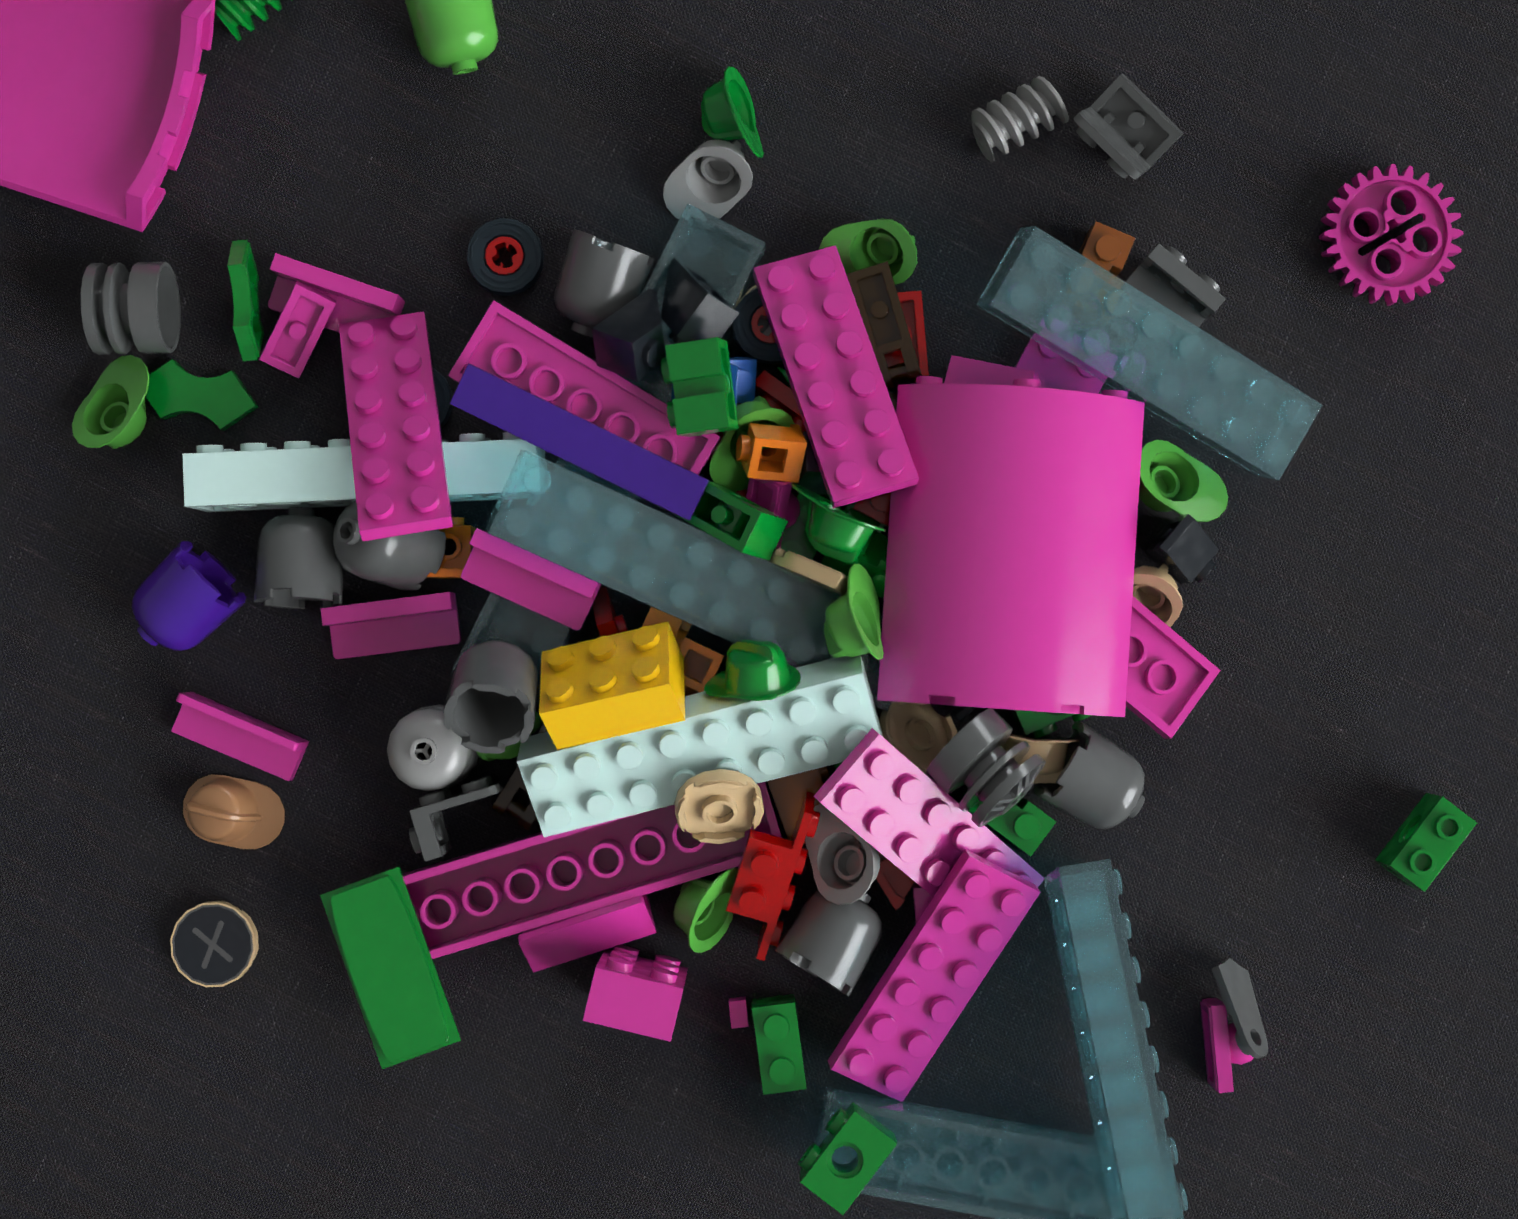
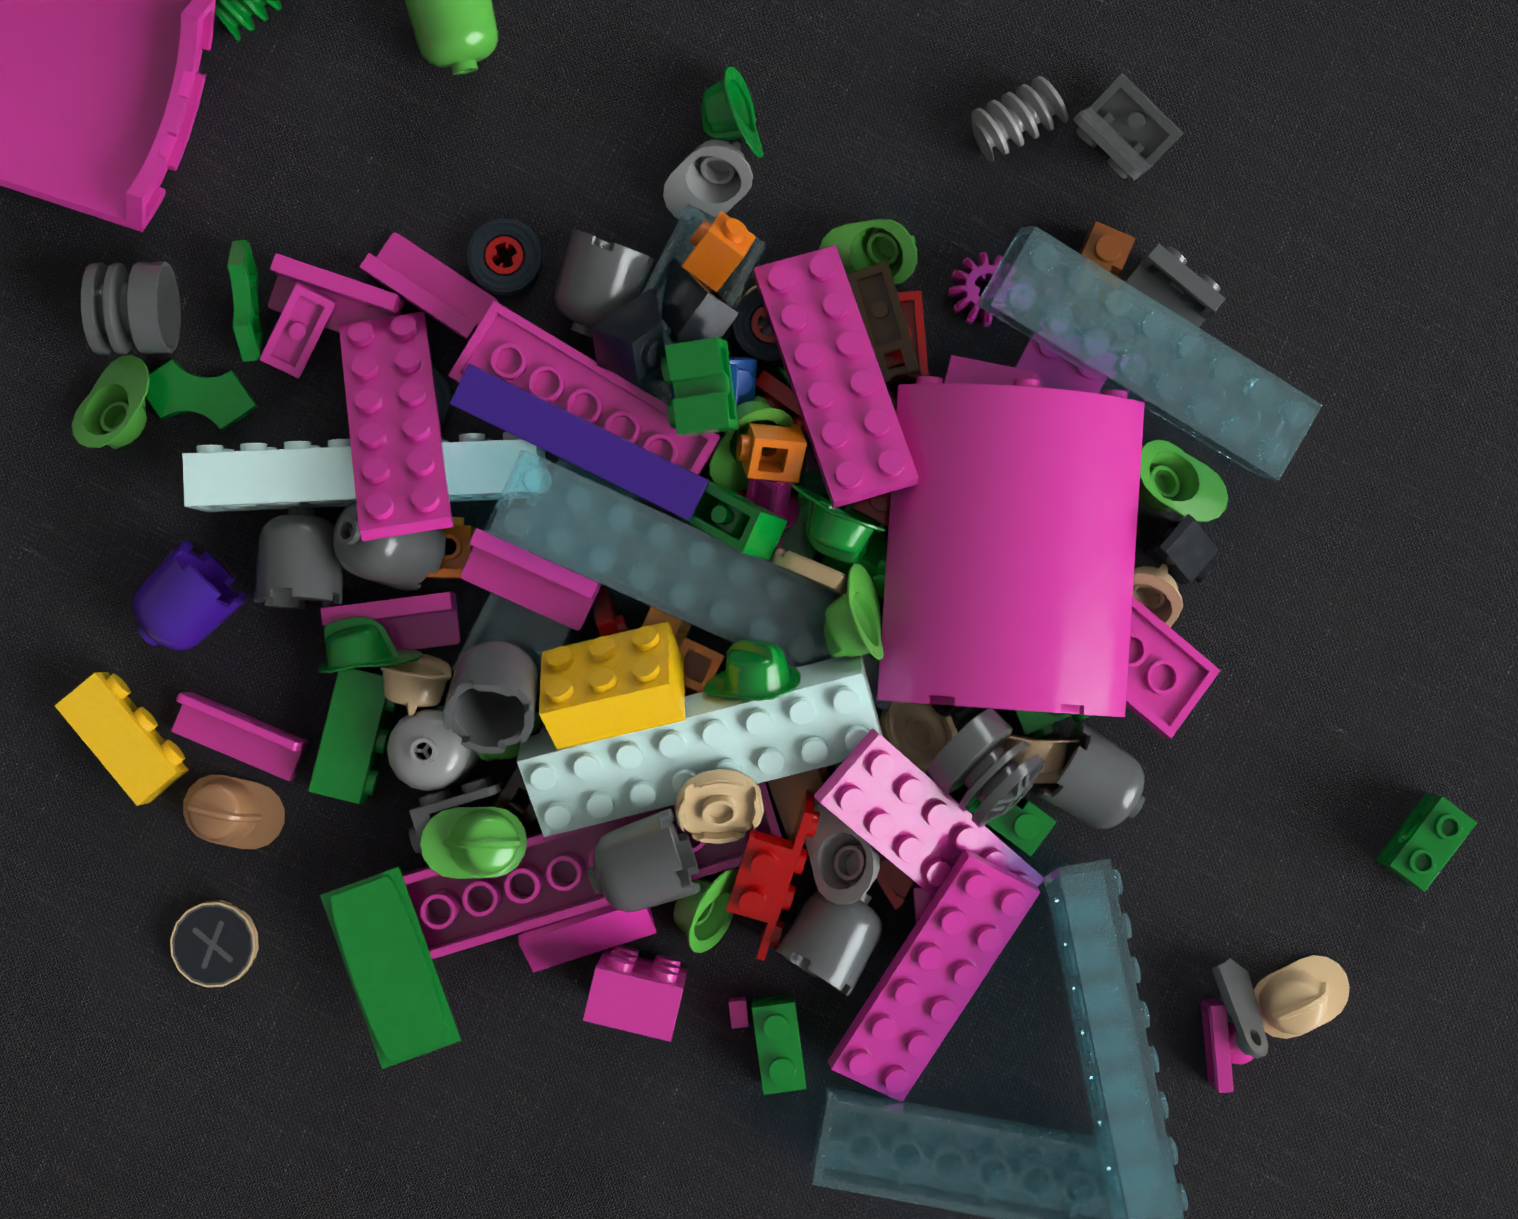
green brick [798,1102,897,1215] -> none
dark pink gear [1319,164,1463,306] -> none
none -> yellow brick [55,672,189,806]
none -> green brick [308,667,398,804]
none -> green piece [318,616,422,673]
none -> dark pink panel [359,232,499,342]
none -> tan piece [381,654,452,716]
none -> bright green piece [420,807,527,879]
none -> dark grey cylinder [588,808,700,913]
none -> orange brick [682,211,756,292]
none -> dark pink gear [948,252,1022,327]
none -> tan piece [1254,955,1350,1039]

